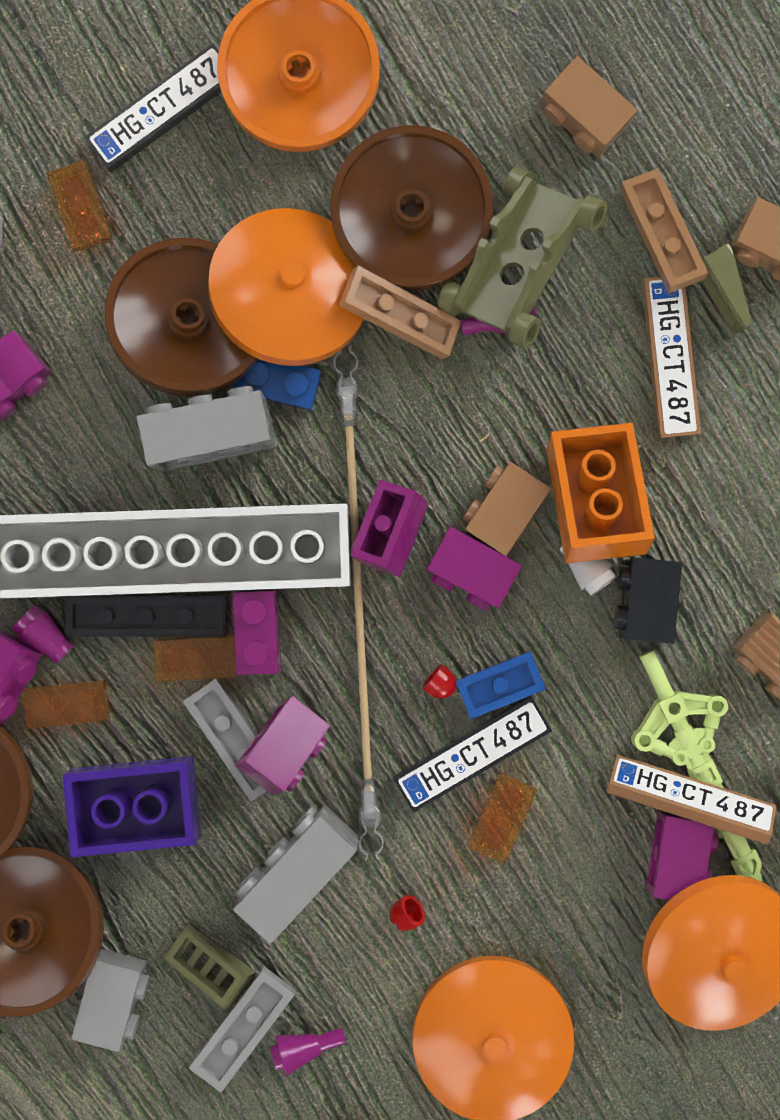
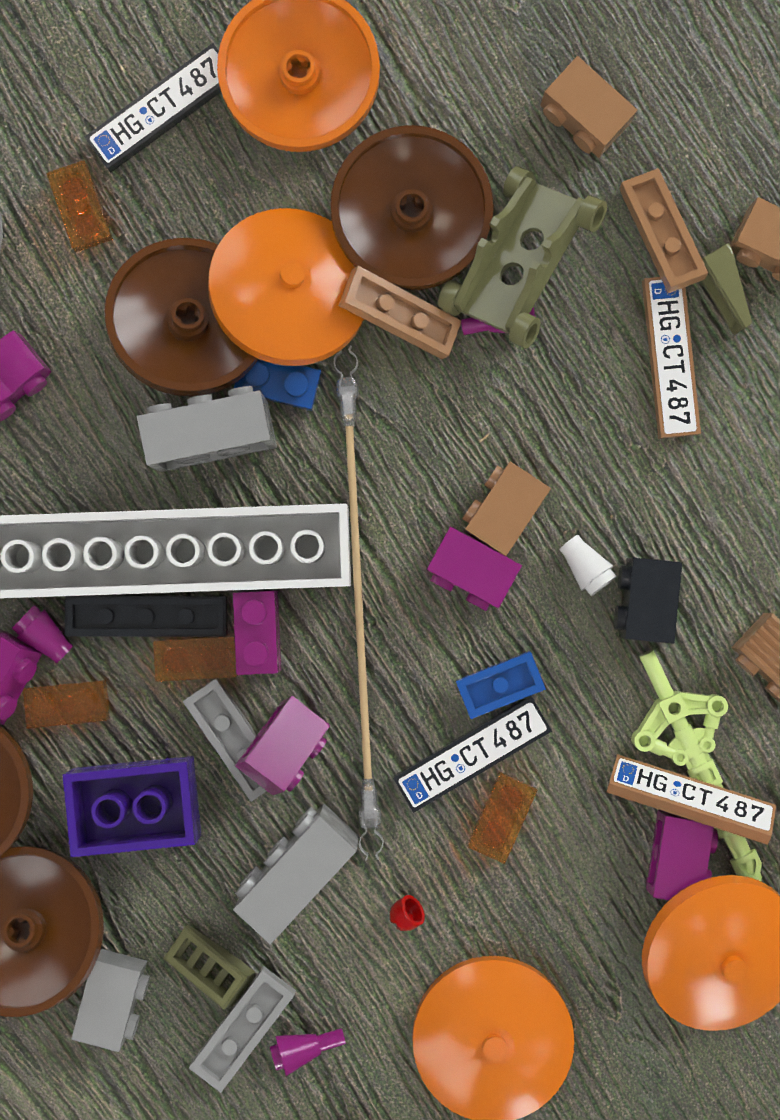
magenta brick [350,479,429,578] -> none
red hinge [422,663,457,699] -> none
orange brick [546,423,655,564] -> none

